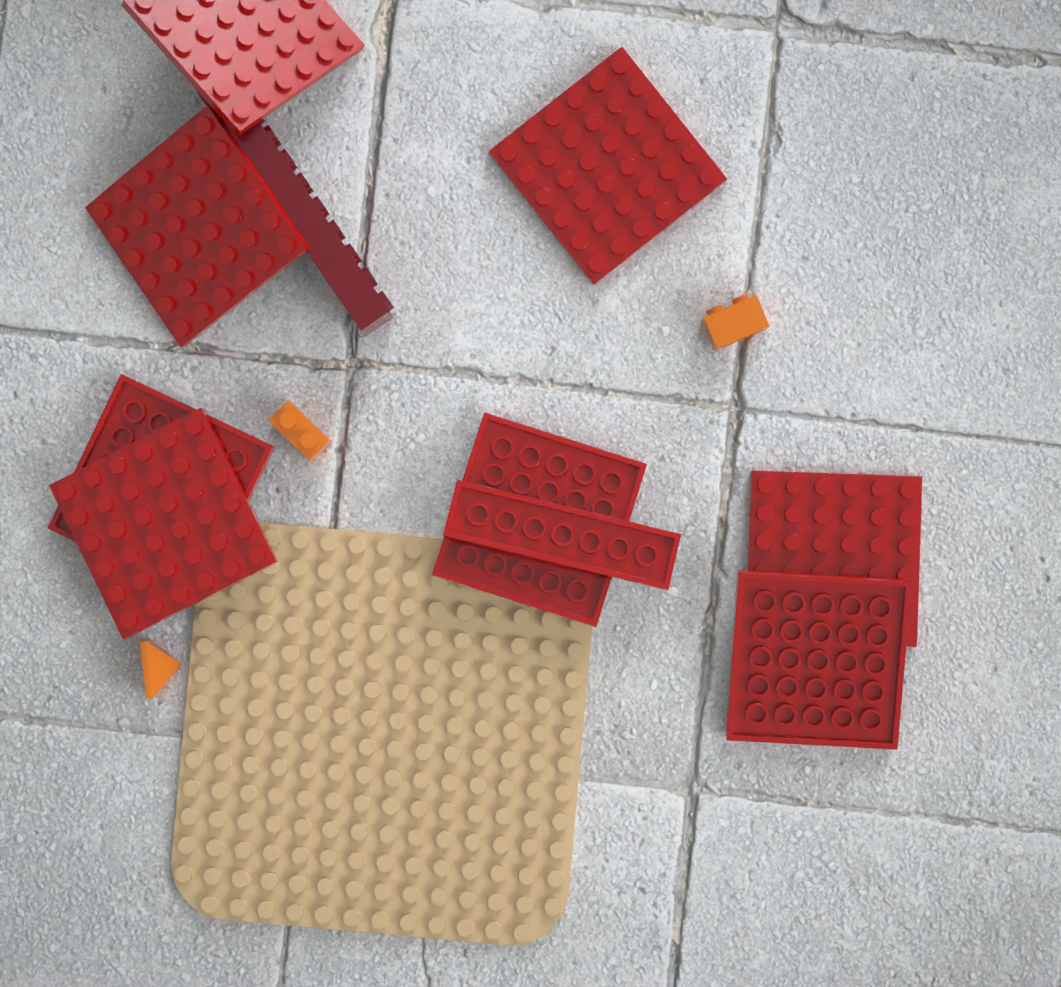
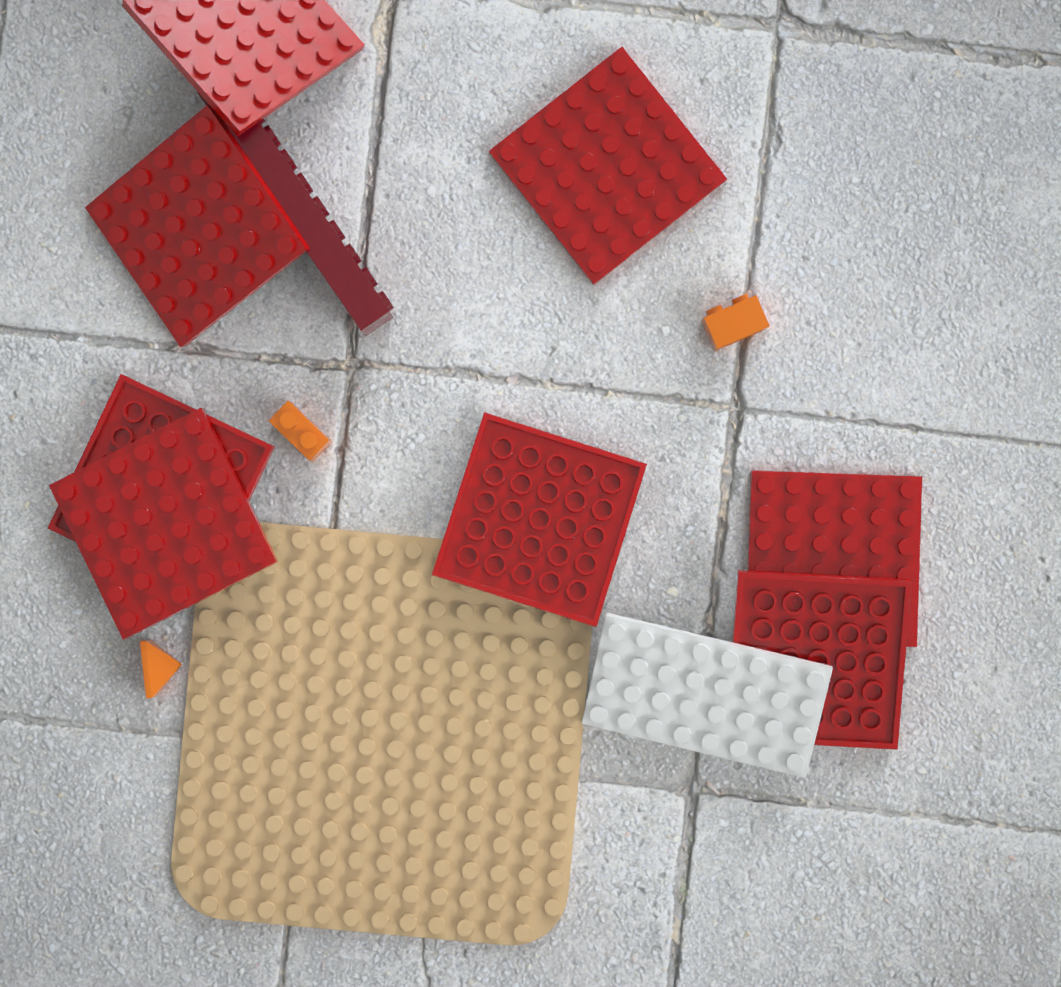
red plate [443,480,681,591] -> none
none -> white plate [582,613,833,778]

